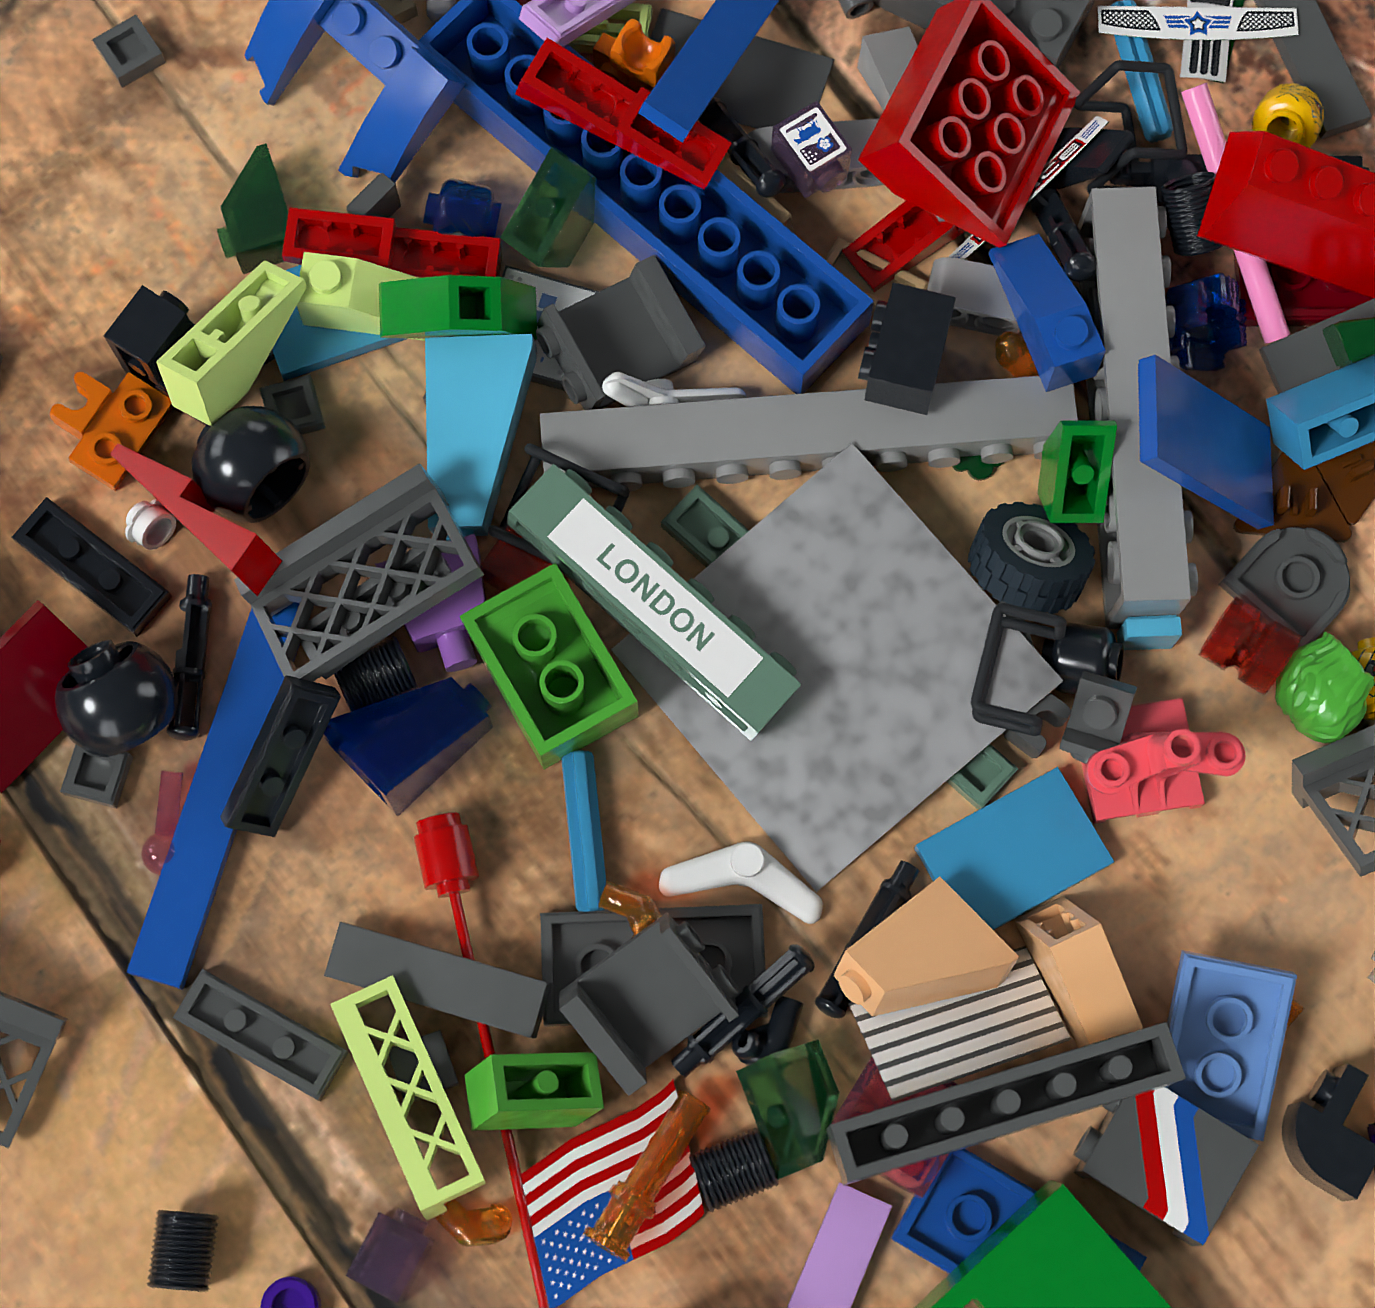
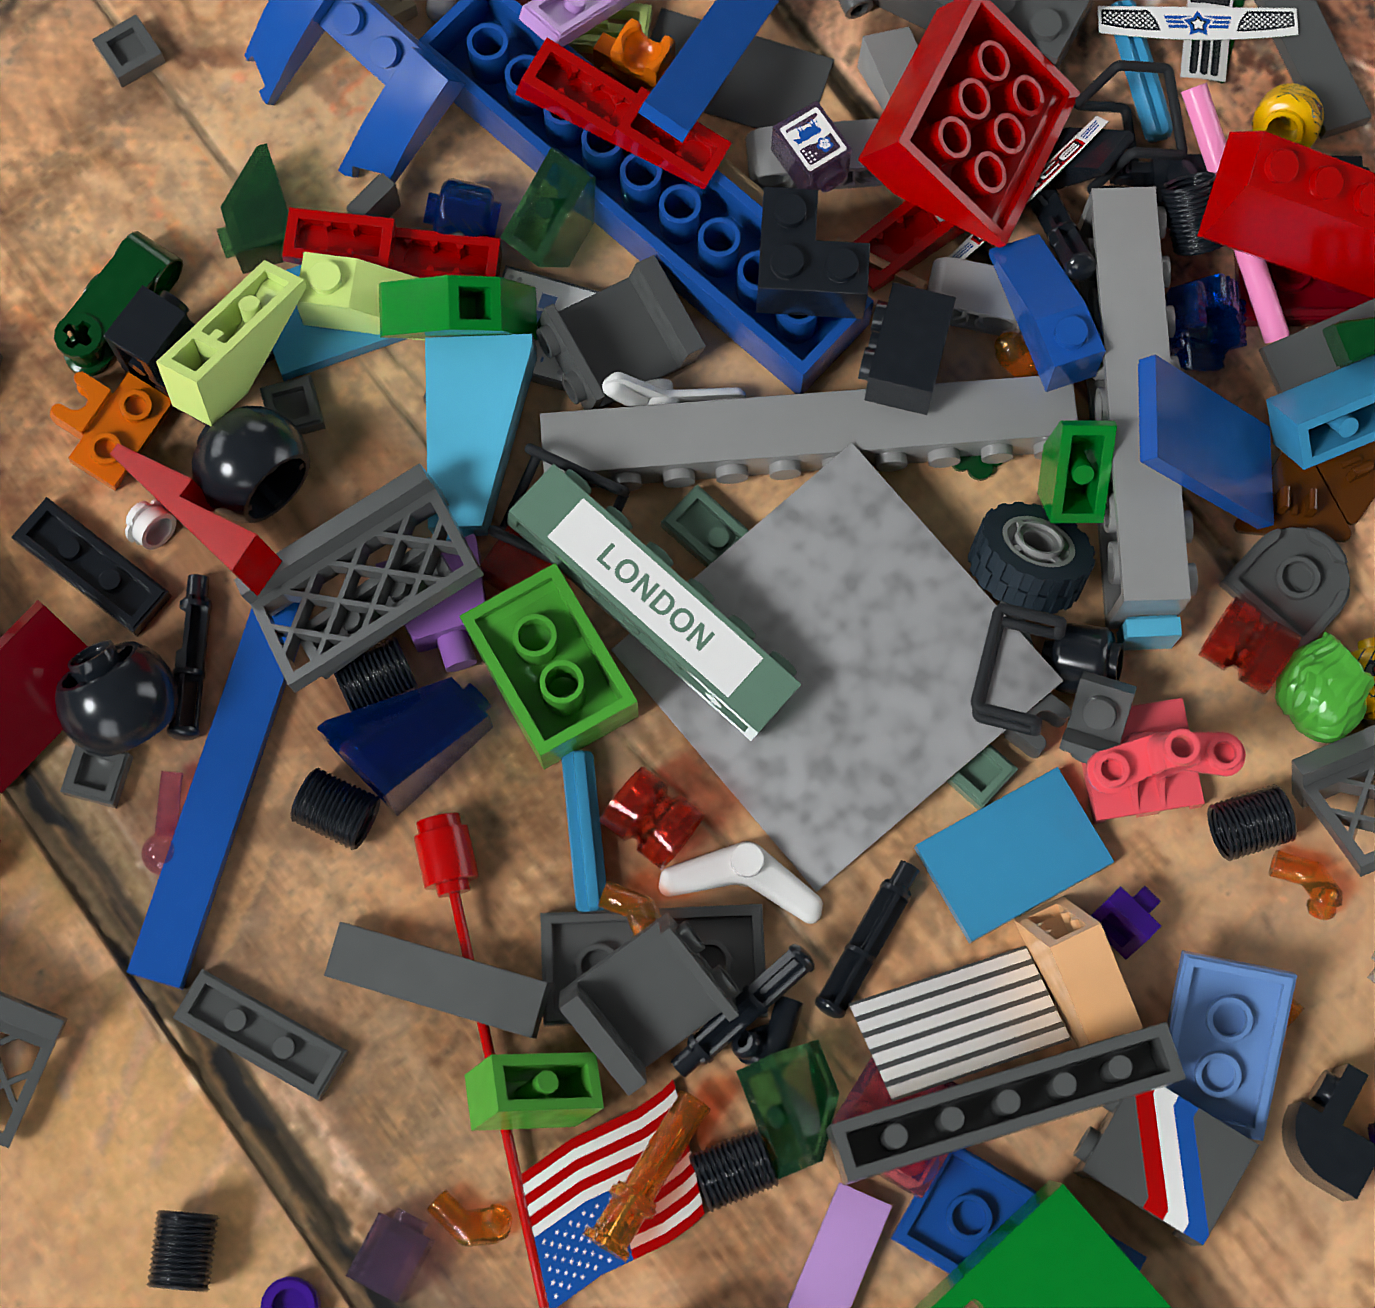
black tile [220,675,341,837] -> none
yellowish green fence [330,975,486,1221] -> none
dark grey tile [389,1030,460,1102] -> none
black piece [698,98,785,198] -> none
light nougat slope [833,877,1019,1017] -> none
none -> dark green piece [54,231,183,377]
none -> black piece [290,768,380,850]
none -> clear red wheel [600,766,705,870]
none -> black brick [756,187,870,319]
none -> dark purple tile [1090,886,1161,960]
none -> black piece [1207,784,1297,861]
none -> clear orange arm [1269,850,1343,920]

